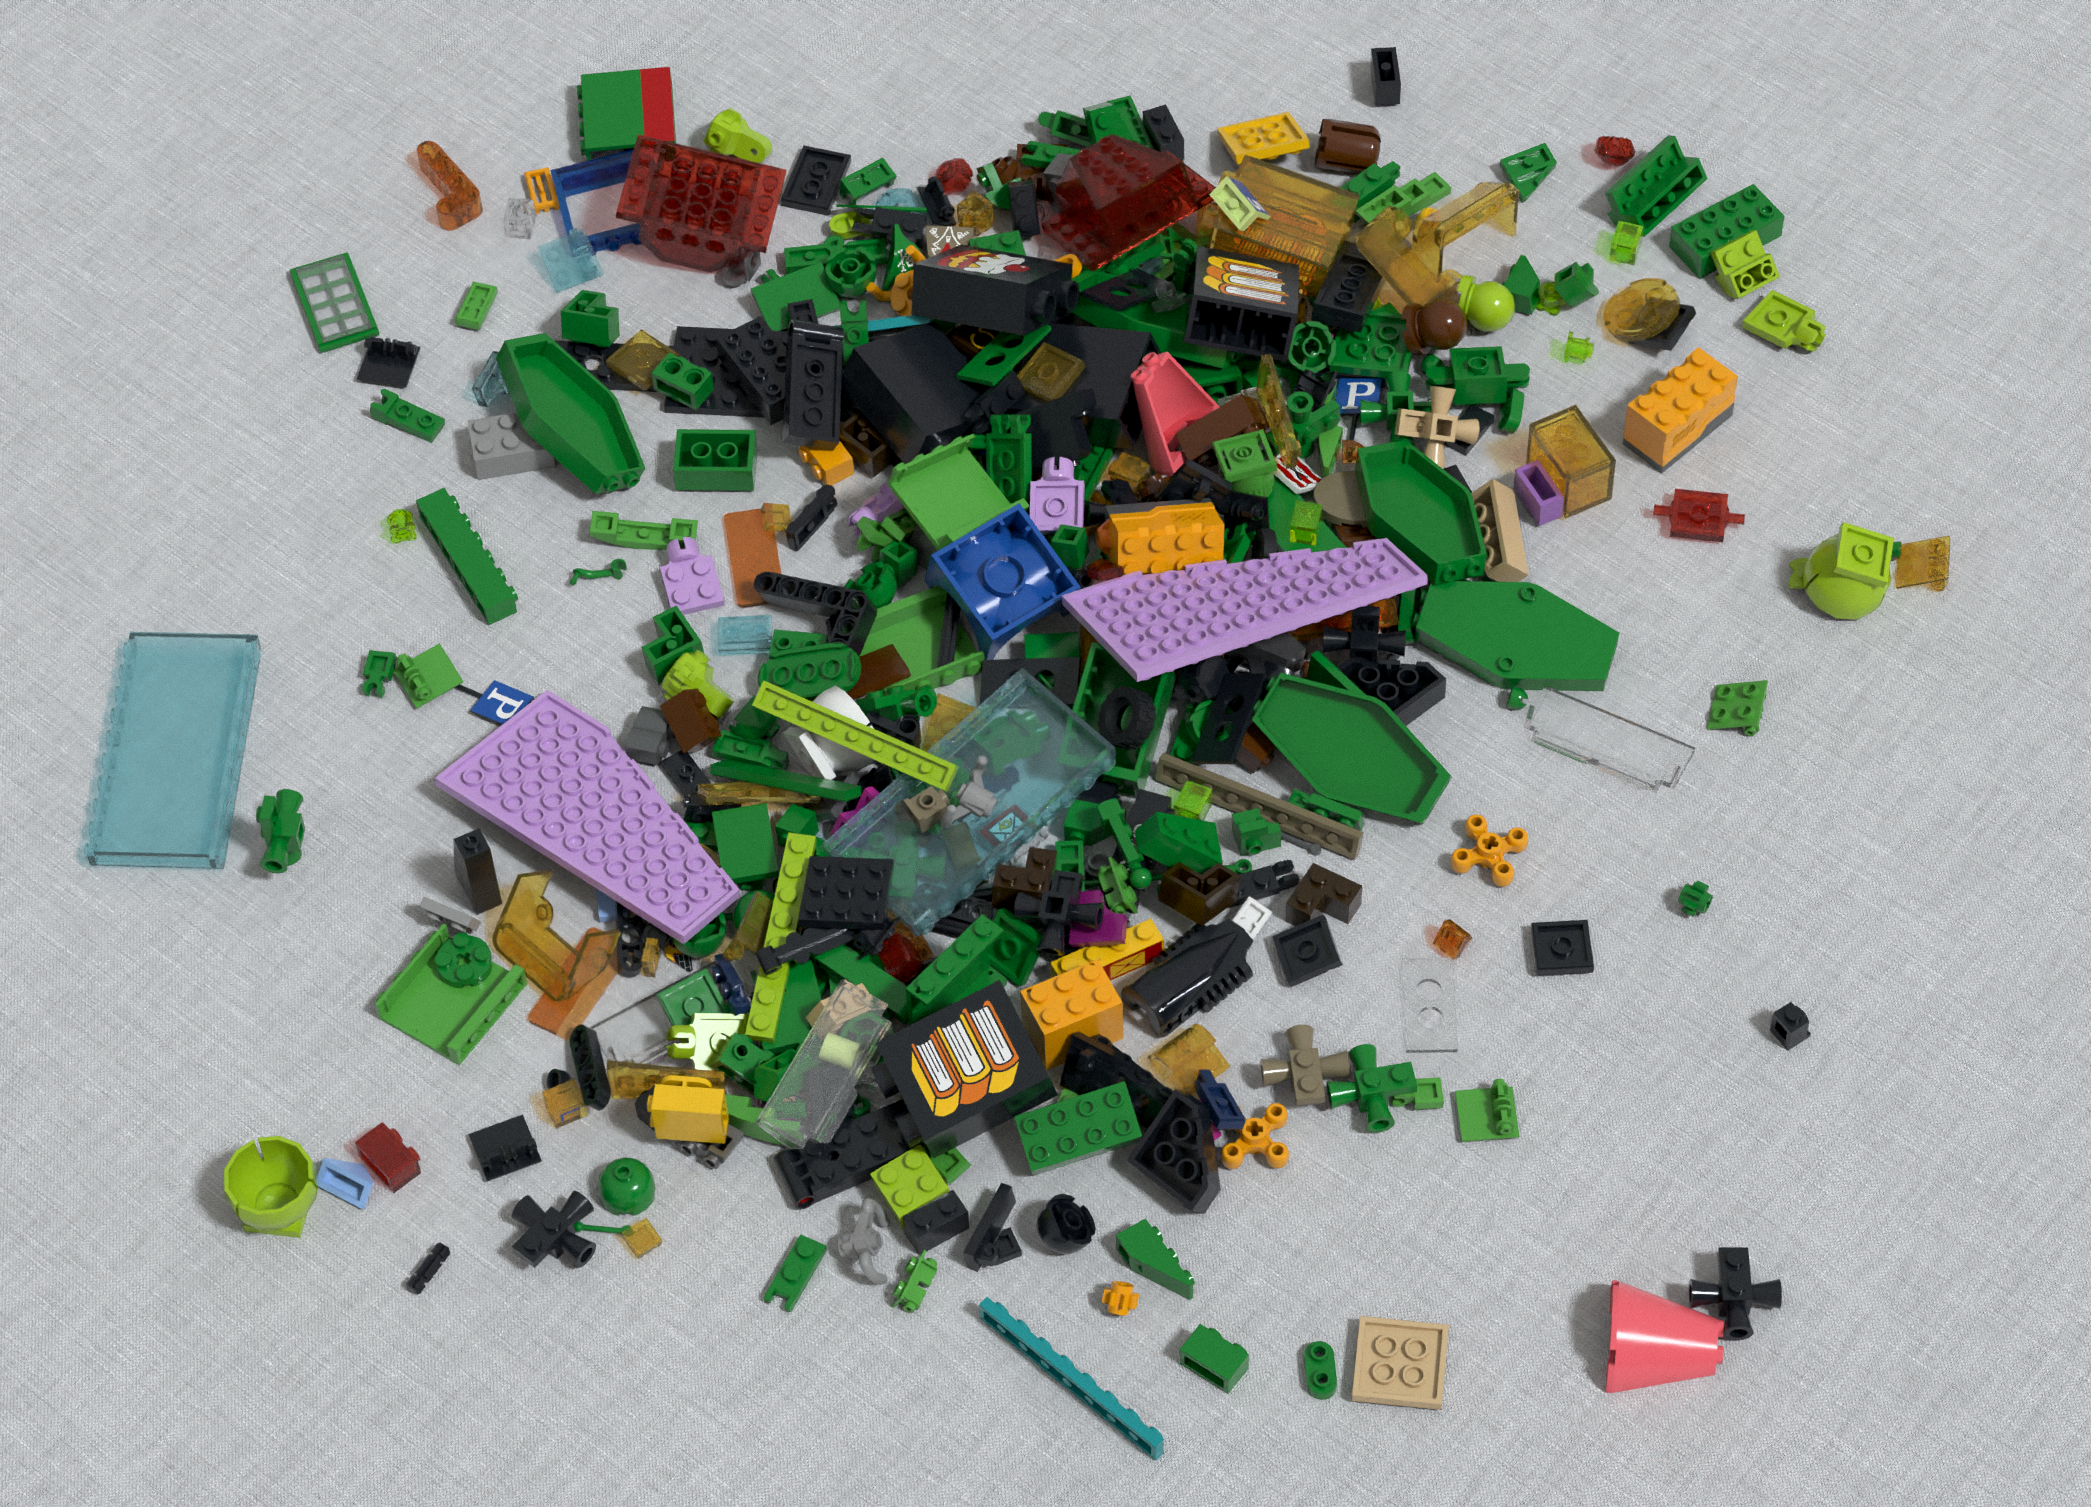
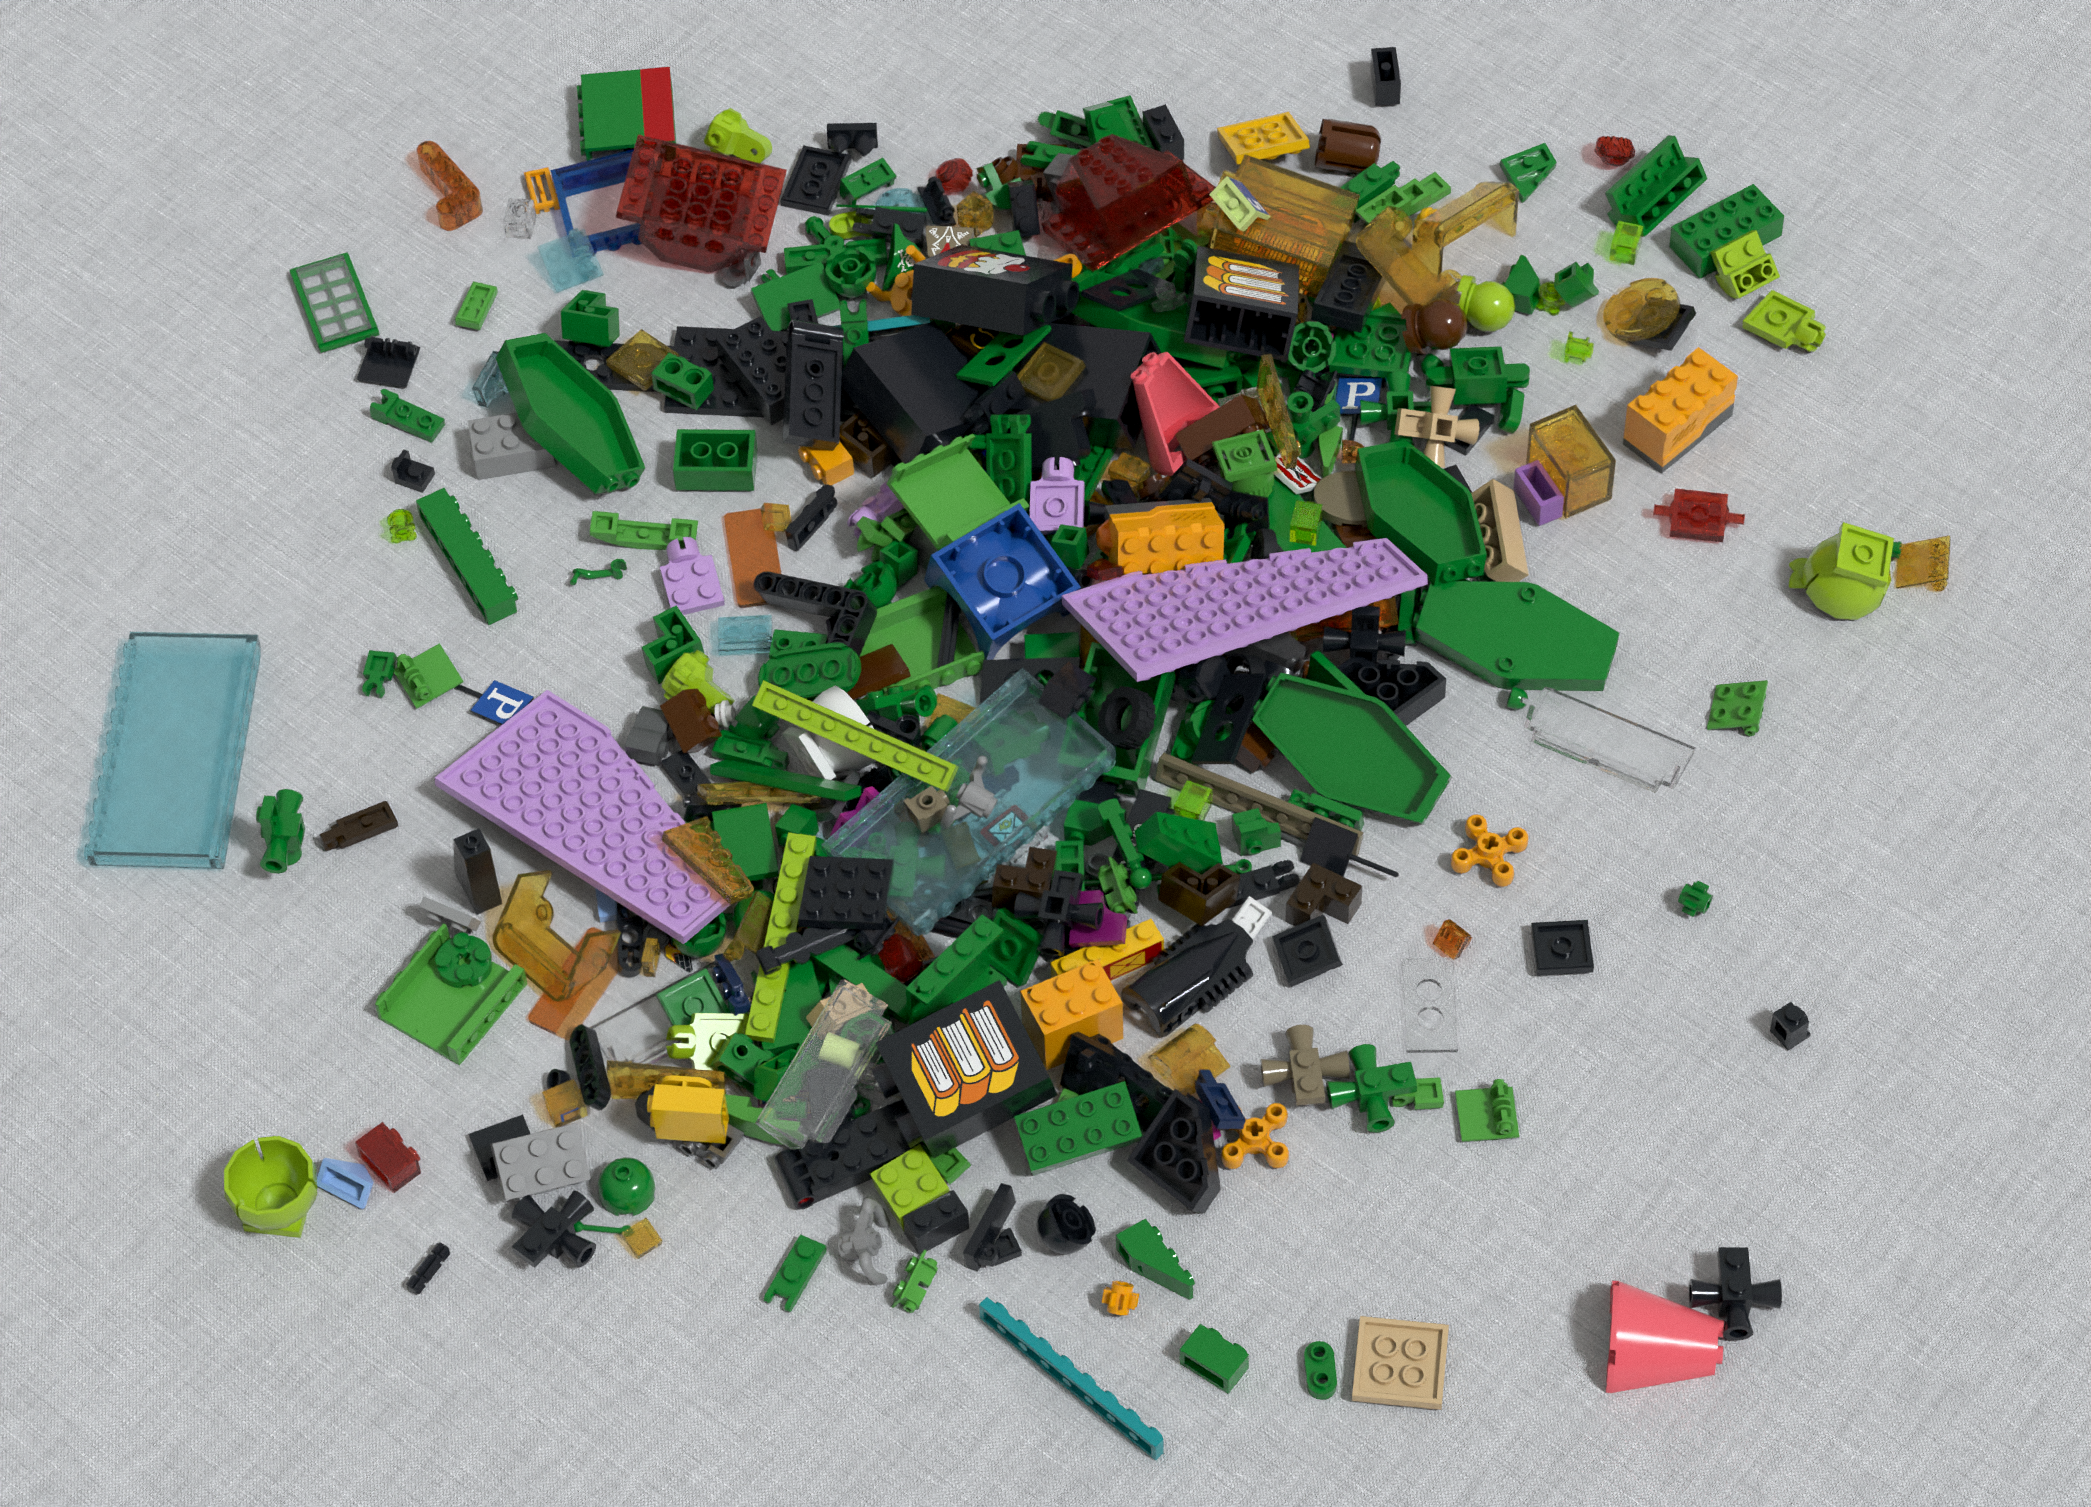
none -> dark brown hinge [320,801,399,851]
none -> black bracket [391,449,435,493]
none -> light grey brick [490,1123,591,1201]
none -> clear yellow wing [662,816,754,904]
none -> white plate [715,700,736,728]
none -> green pin [805,216,833,244]
none -> black tile [827,123,878,157]
none -> green brick [921,714,959,755]
none -> black brick [1038,662,1097,719]
none -> black piece [1300,817,1399,877]

